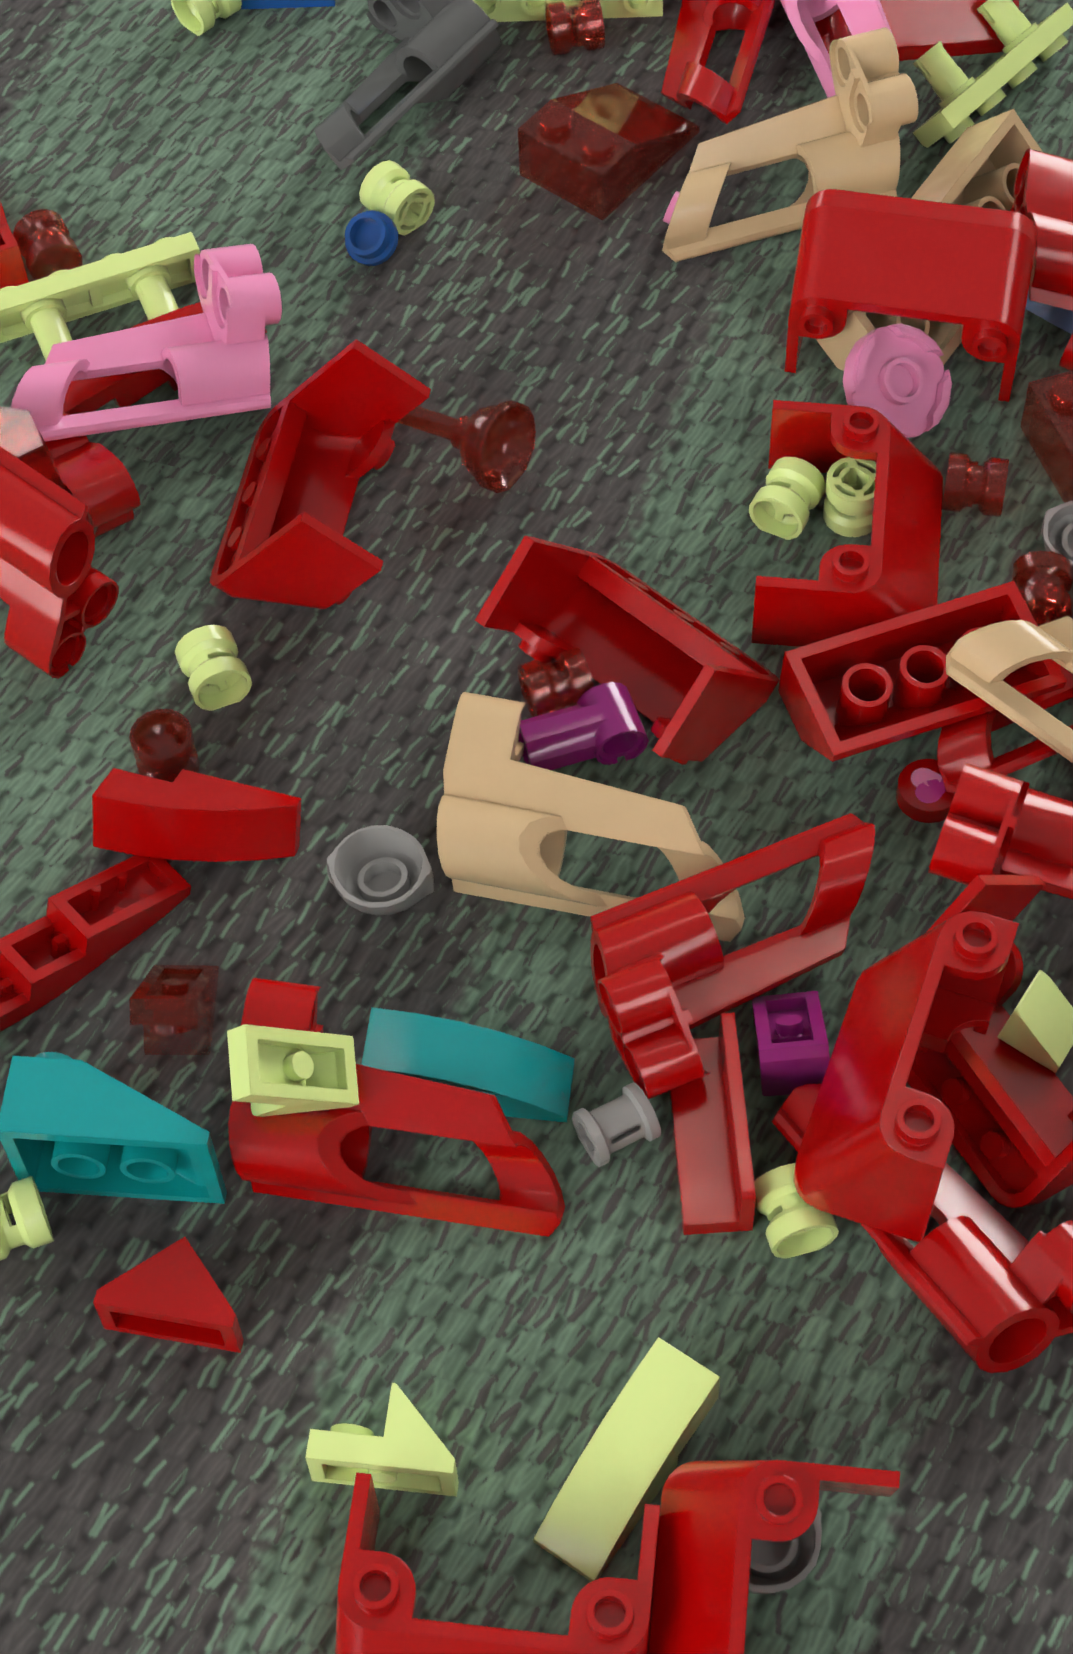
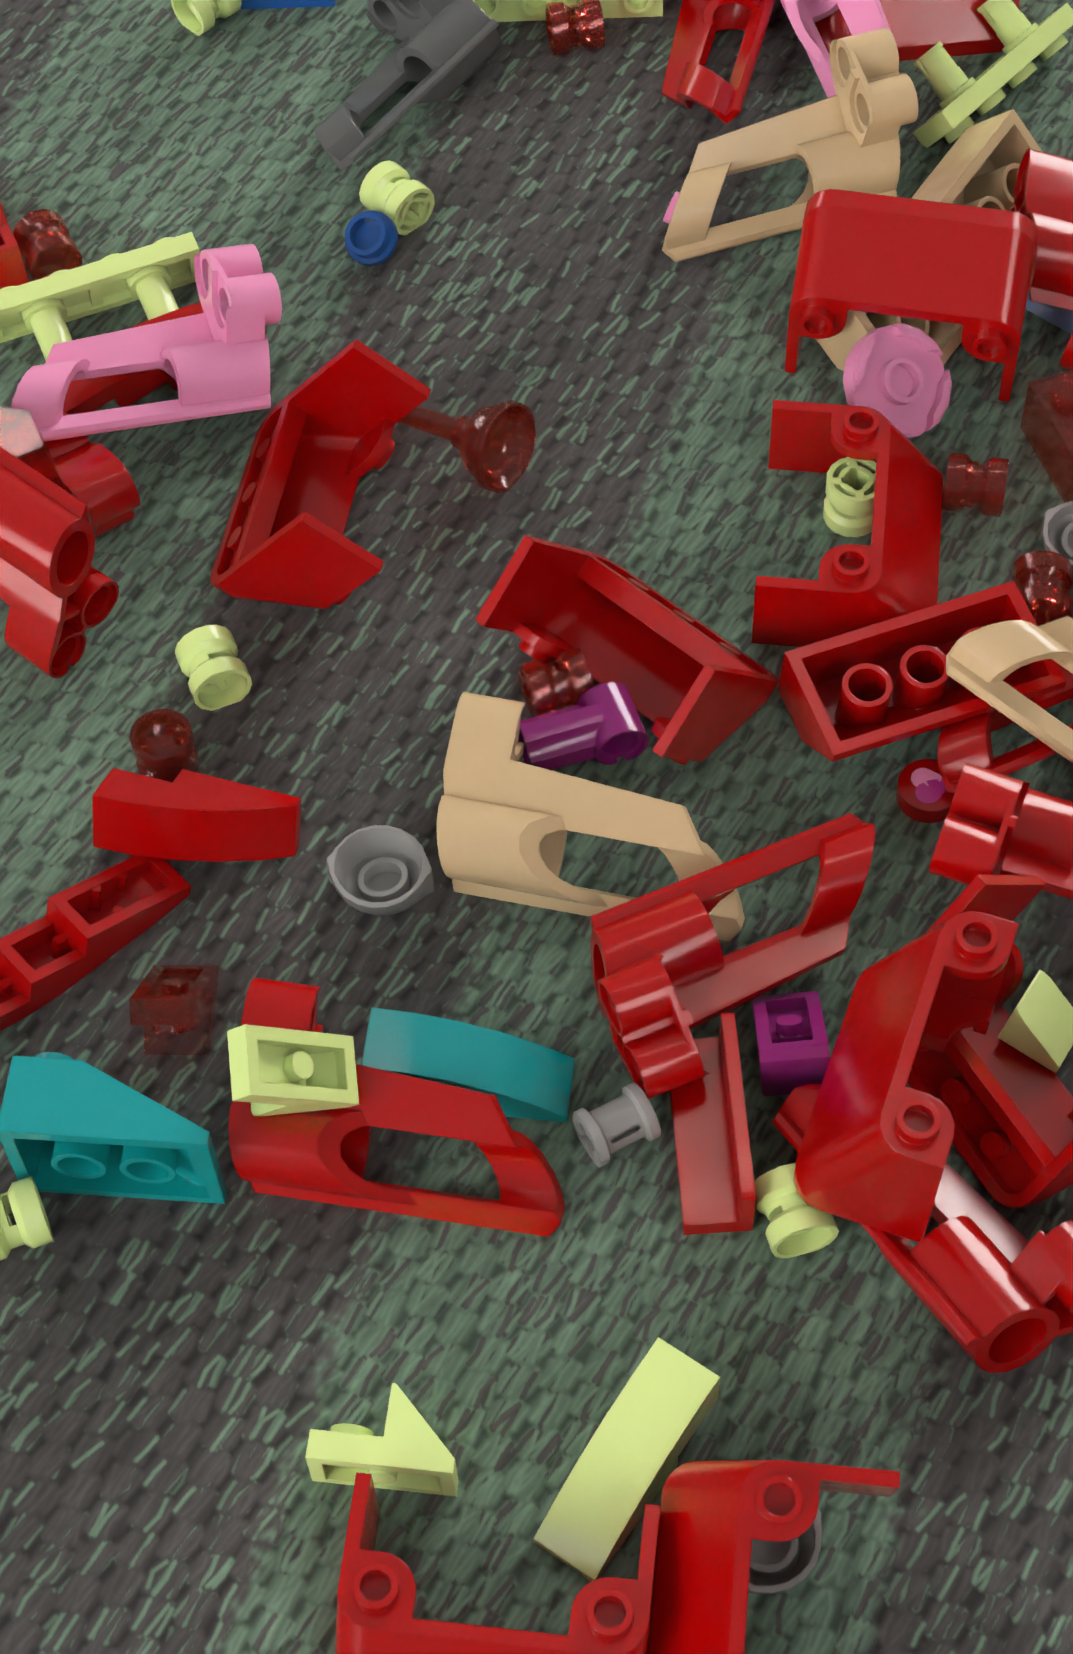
red slope [93,1237,244,1353] -> none
clear red slope [518,83,700,221] -> none
yellowish green wheel [749,457,826,540] -> none

